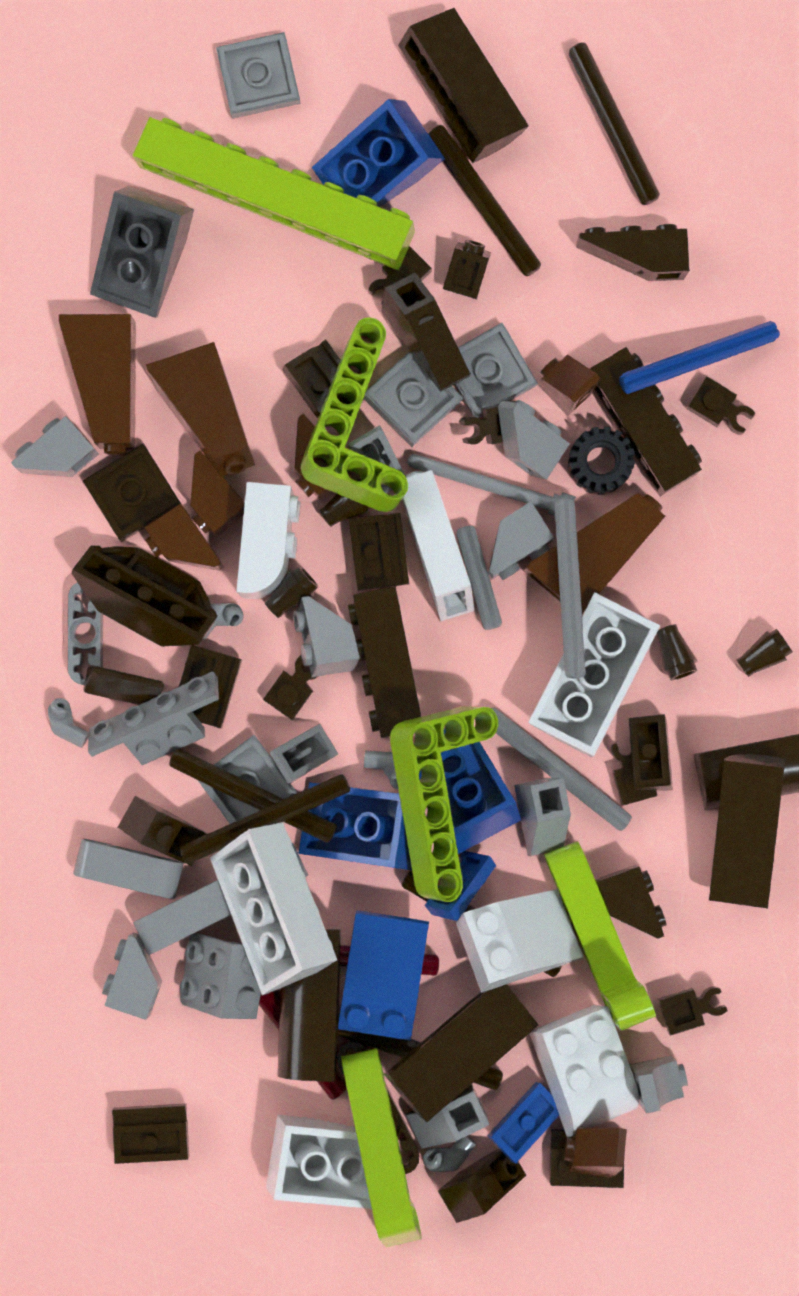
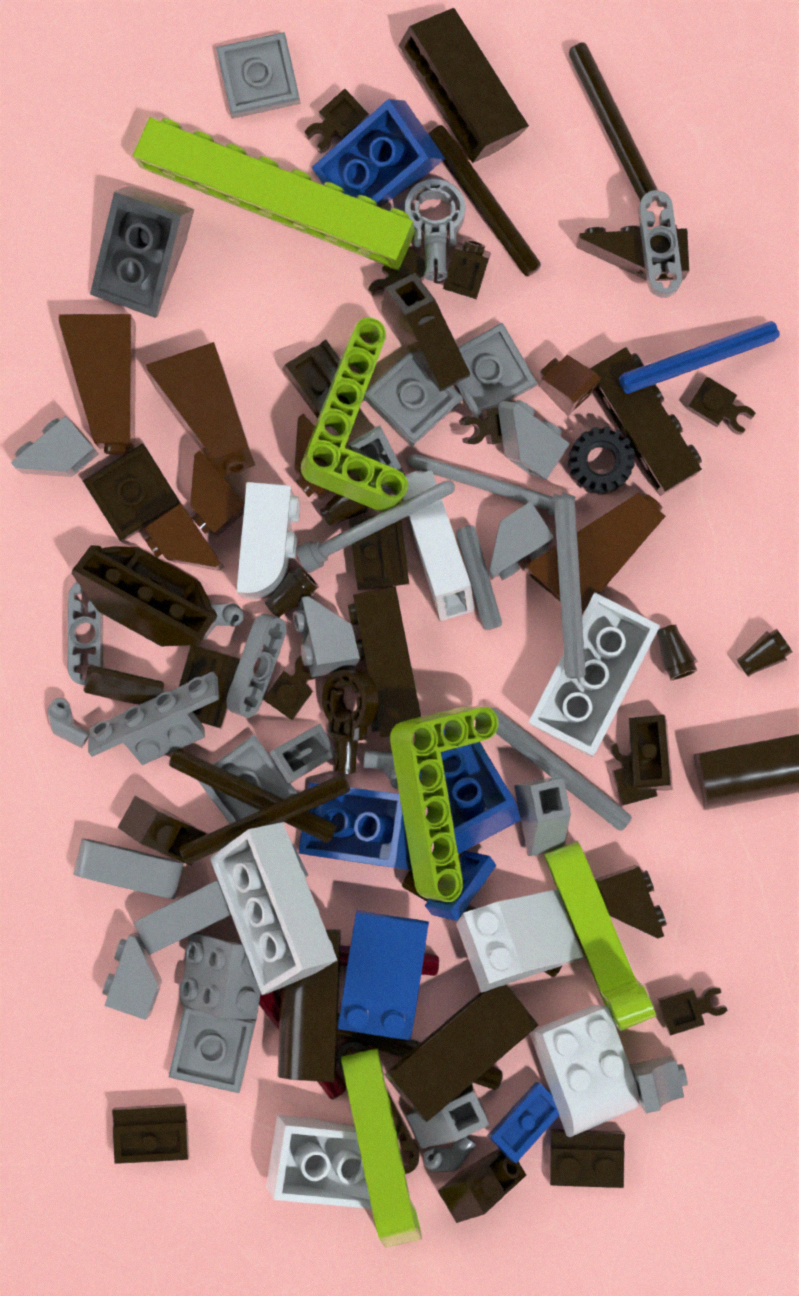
reddish brown slope [564,1128,627,1178] -> none
dark brown brick [709,754,786,909] -> none
none -> light grey tile [168,1006,256,1093]
none -> light grey beam [227,614,286,718]
none -> light grey piece [297,480,455,573]
none -> dark brown plate [305,88,369,154]
none -> dark brown pin [322,669,379,774]
none -> light grey pin [405,179,466,281]
none -> light grey beam [638,190,682,298]

